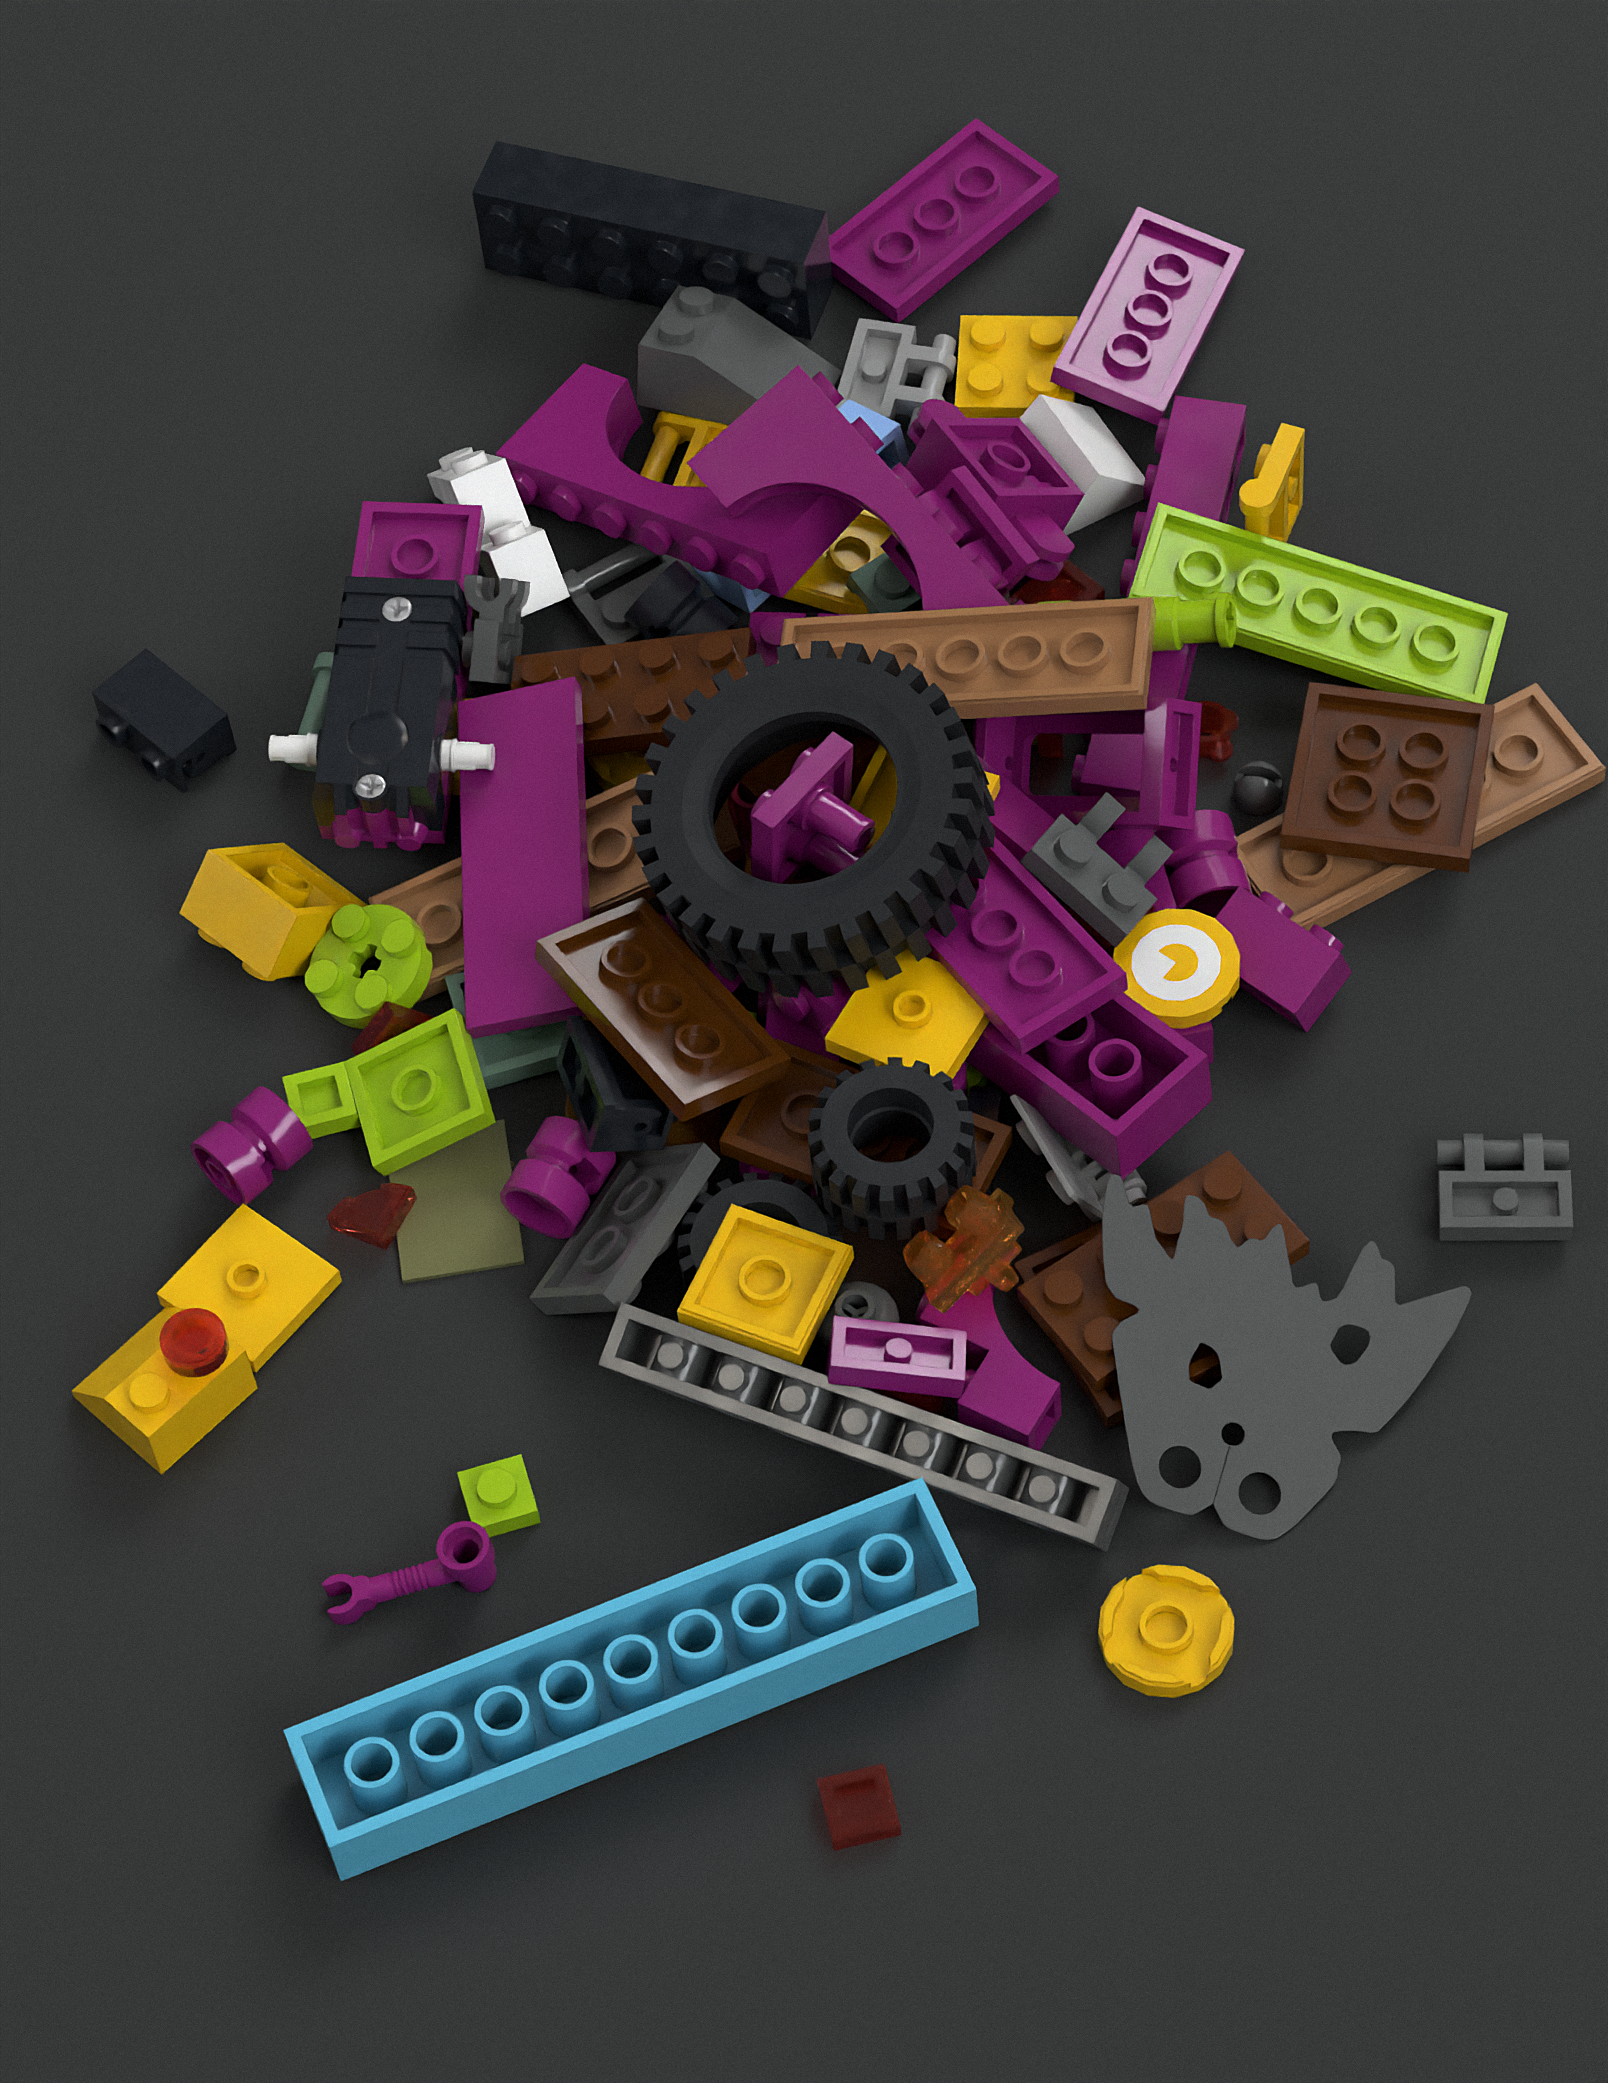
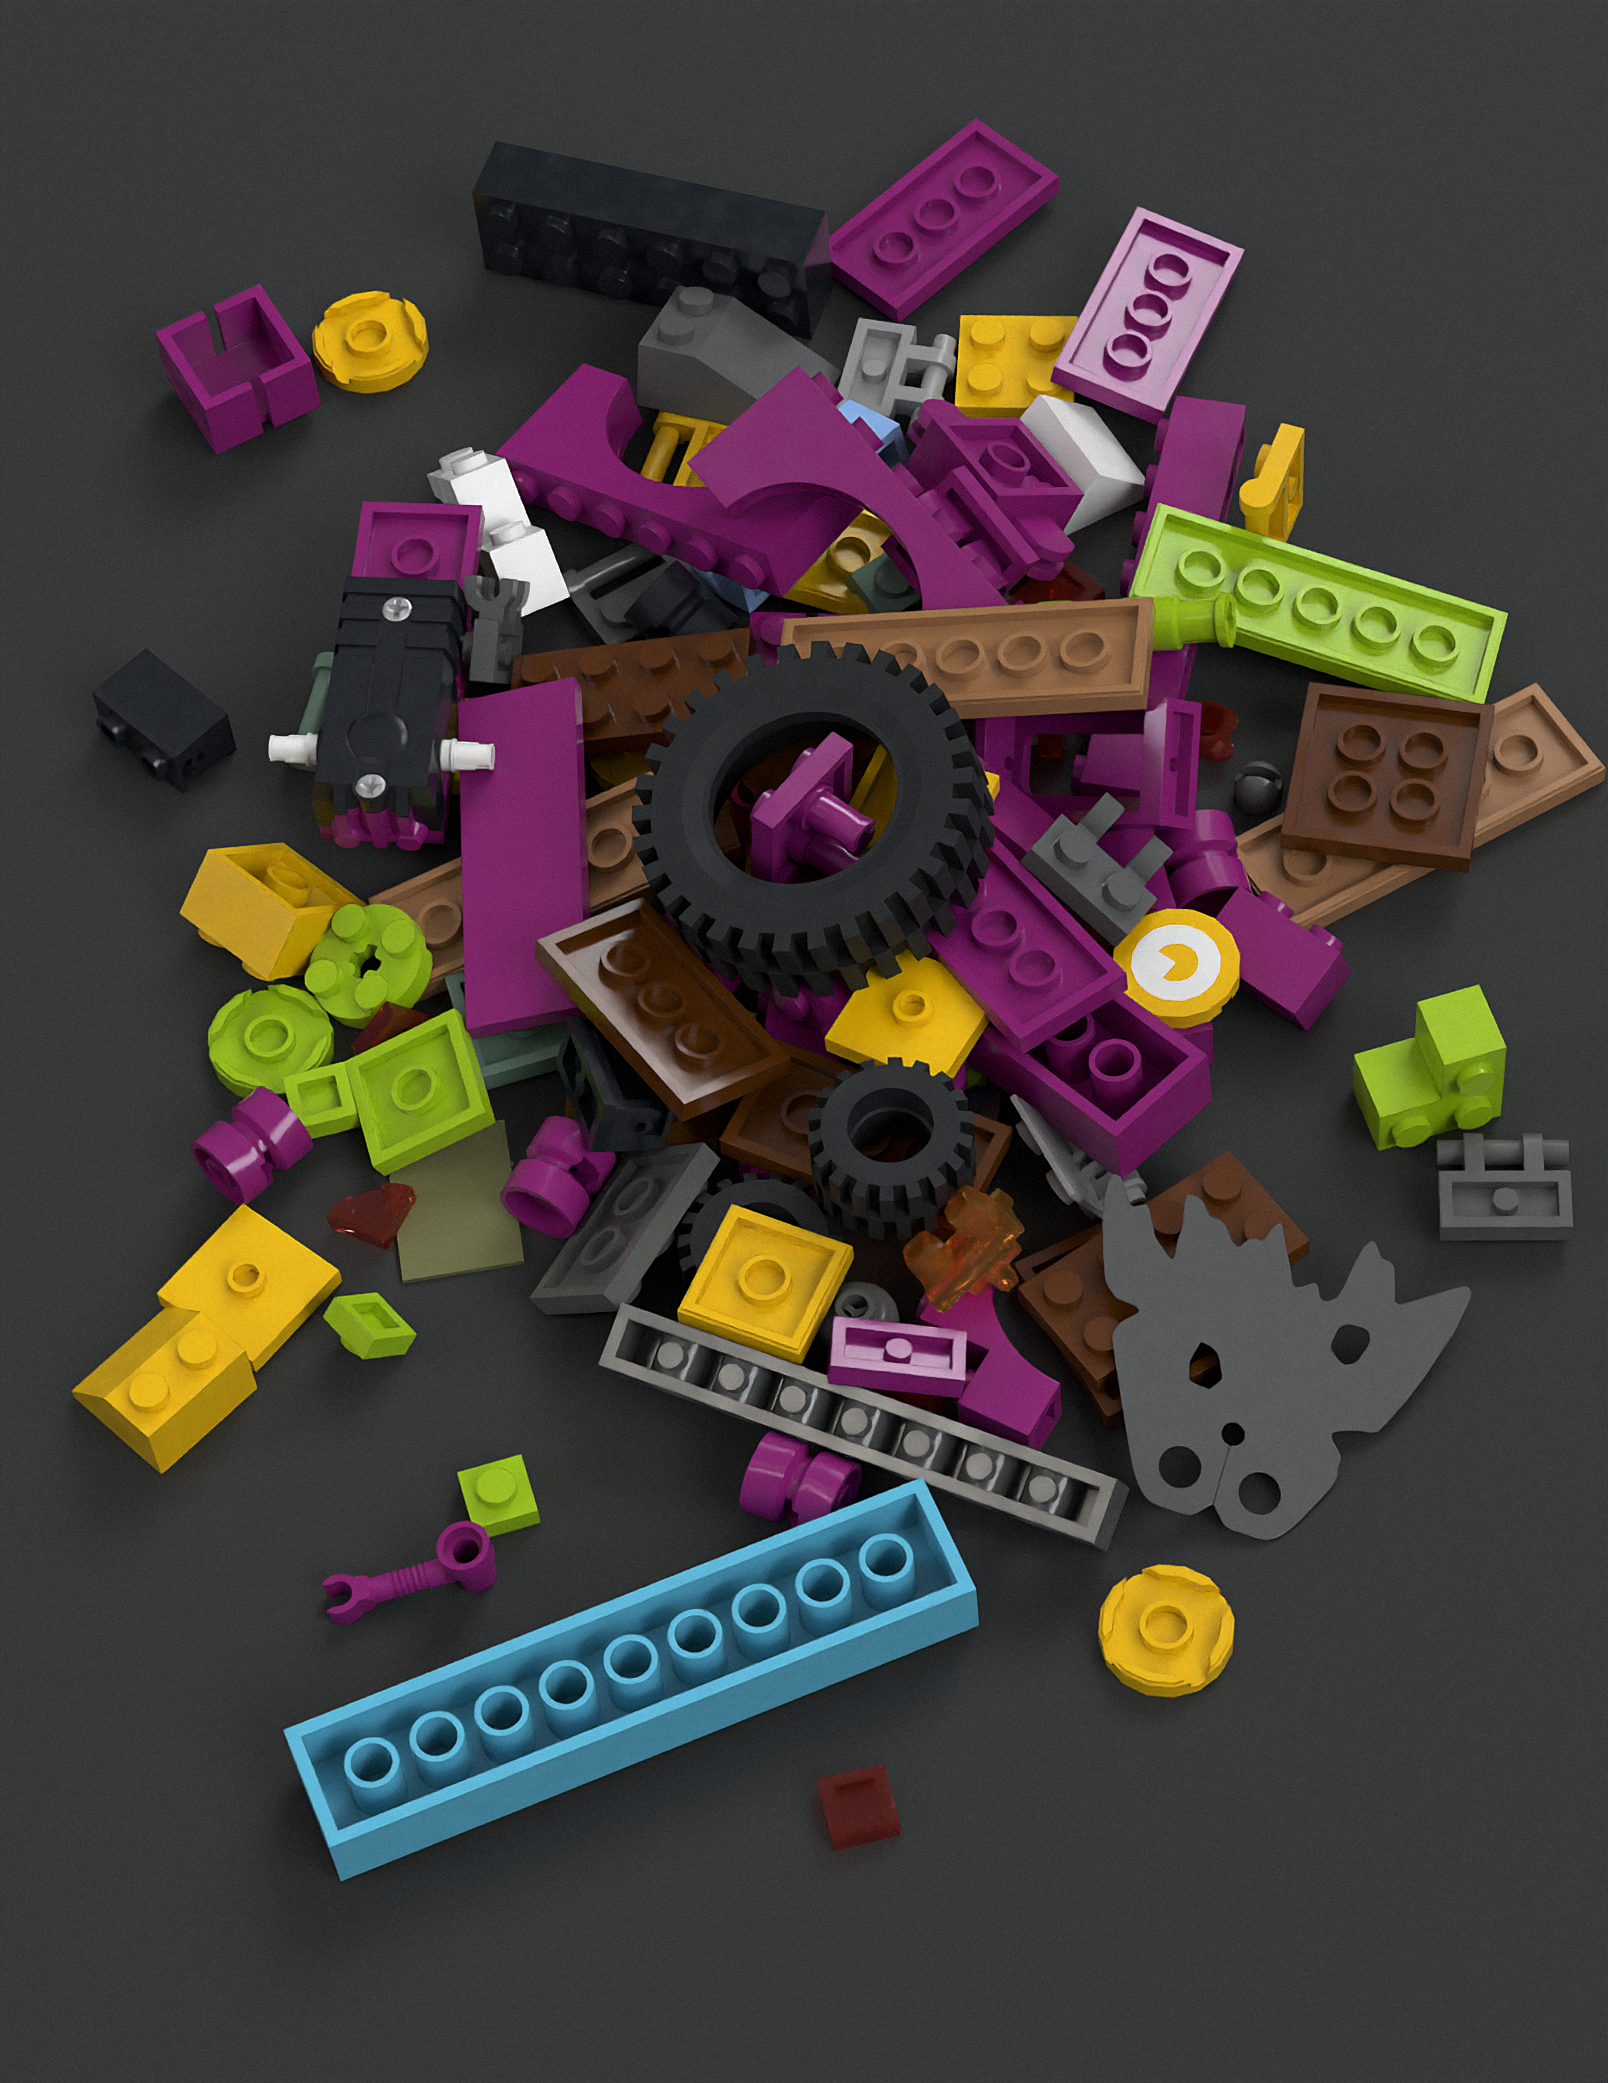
clear red tile [159,1308,229,1378] -> none
none -> magenta piece [155,284,321,455]
none -> lime tile [208,984,334,1101]
none -> yellow tile [312,291,429,394]
none -> lime plate [323,1292,417,1360]
none -> magenta wheel [739,1430,862,1528]
none -> lime brick [1352,984,1507,1151]

